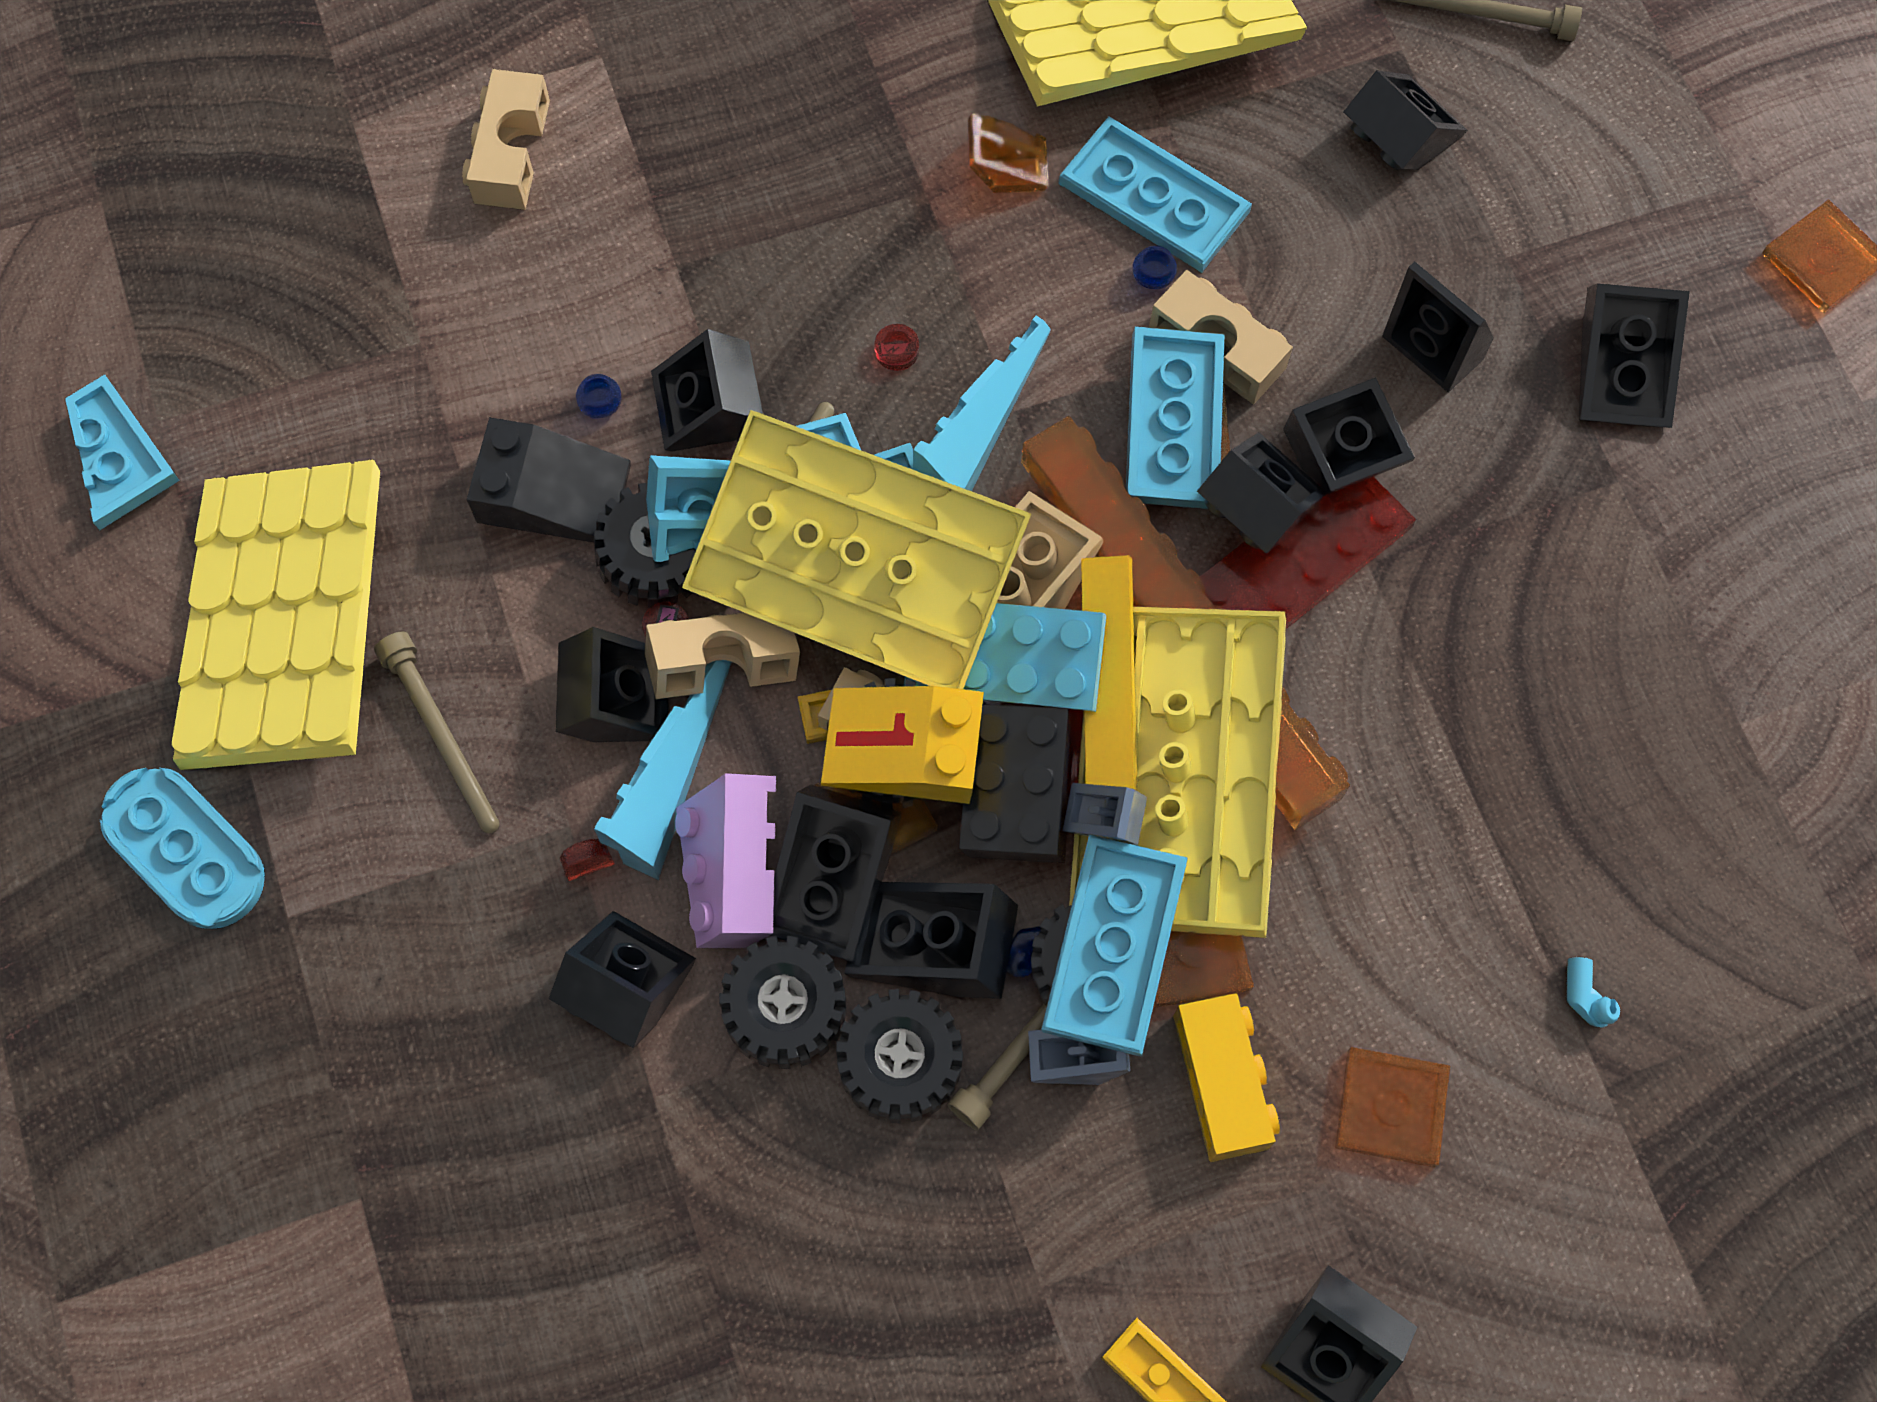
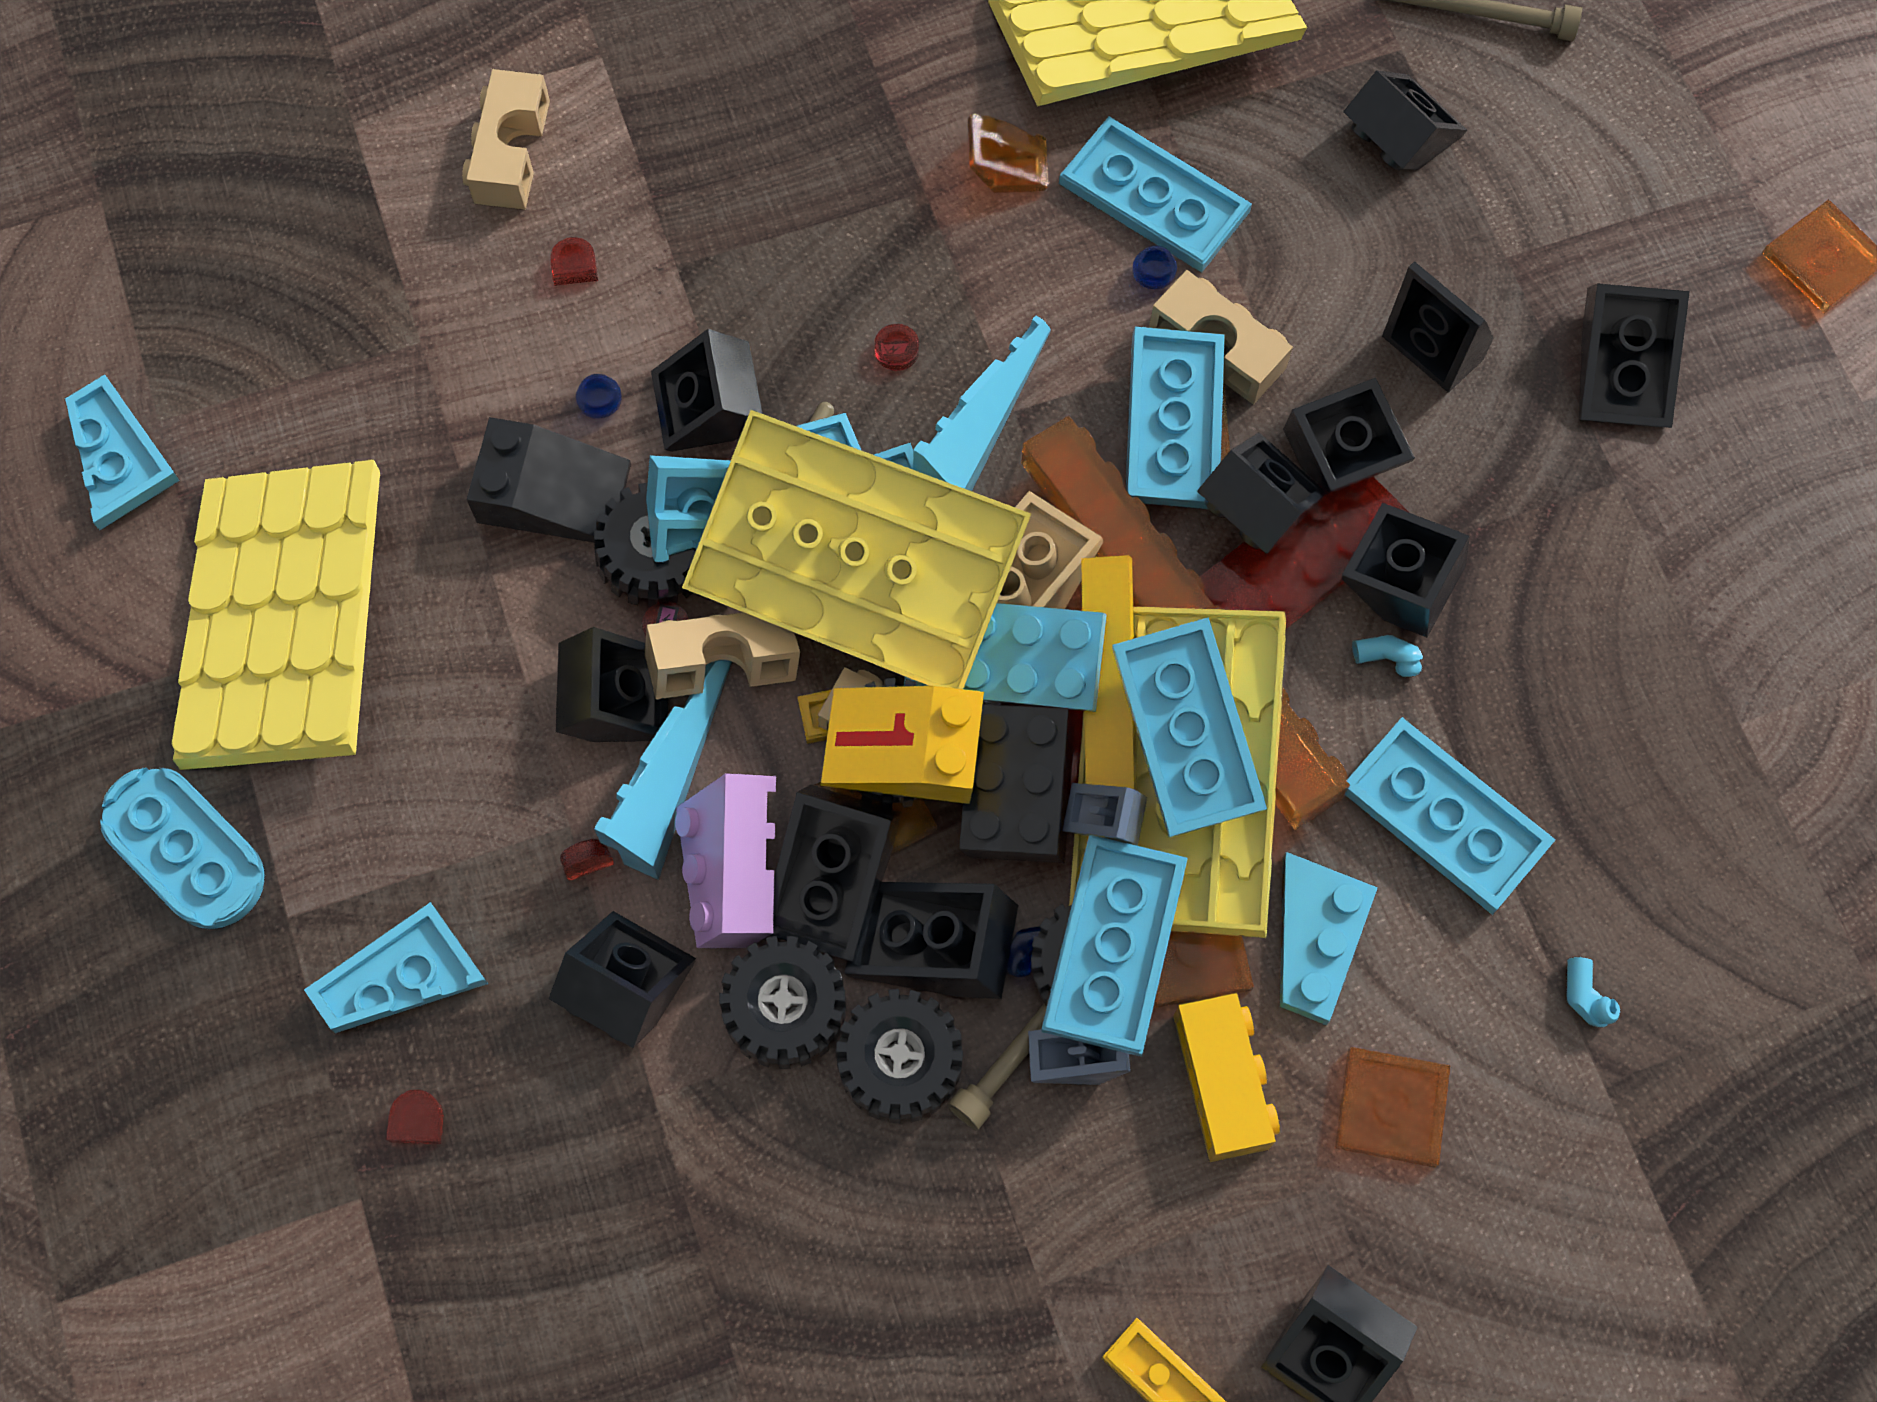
dark tan piece [374,631,500,834] -> none
none -> medium azure wing [304,902,488,1033]
none -> clear red tile [386,1090,443,1144]
none -> clear red tile [551,237,598,286]
none -> medium azure plate [1112,617,1267,838]
none -> medium azure wing [1280,852,1377,1025]
none -> medium azure plate [1340,717,1555,915]
none -> black slope [1342,502,1470,638]
none -> medium azure arm [1352,635,1423,677]

